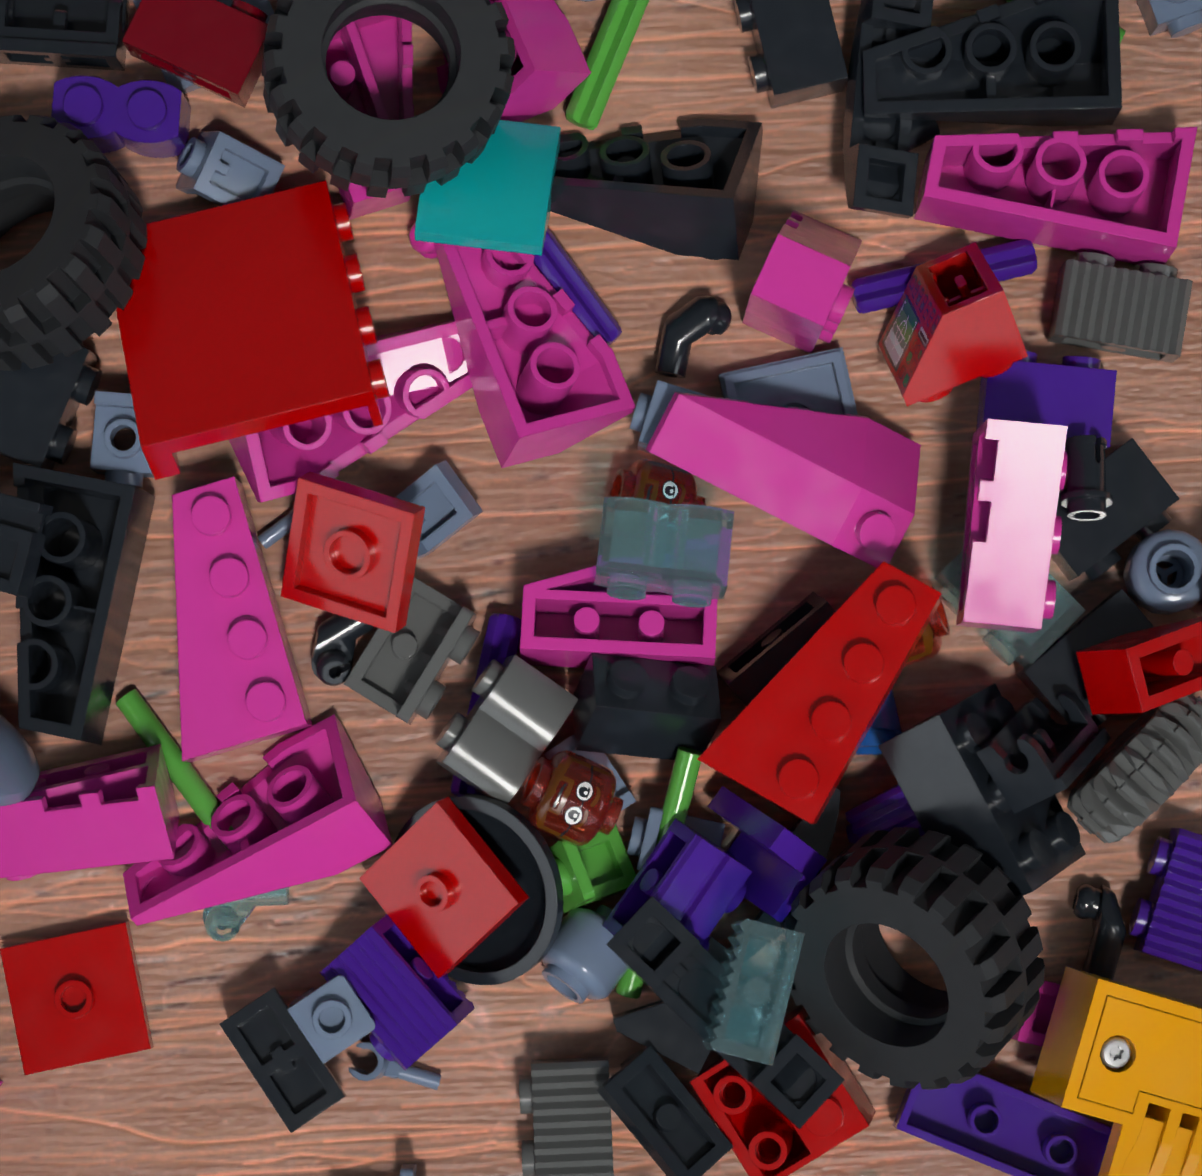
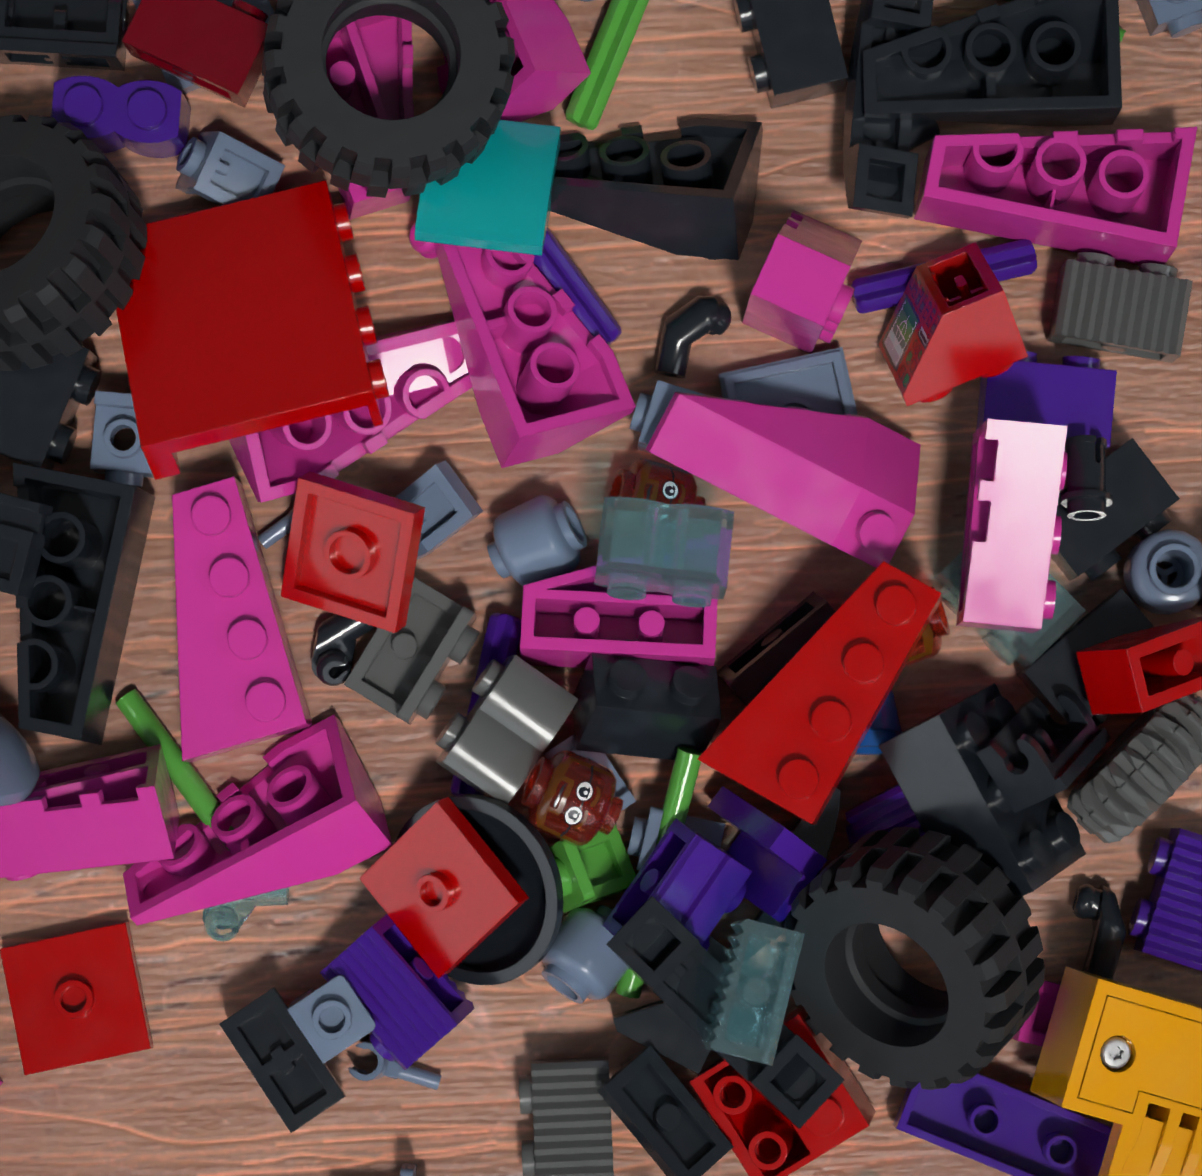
none -> sand blue head [487,495,587,586]

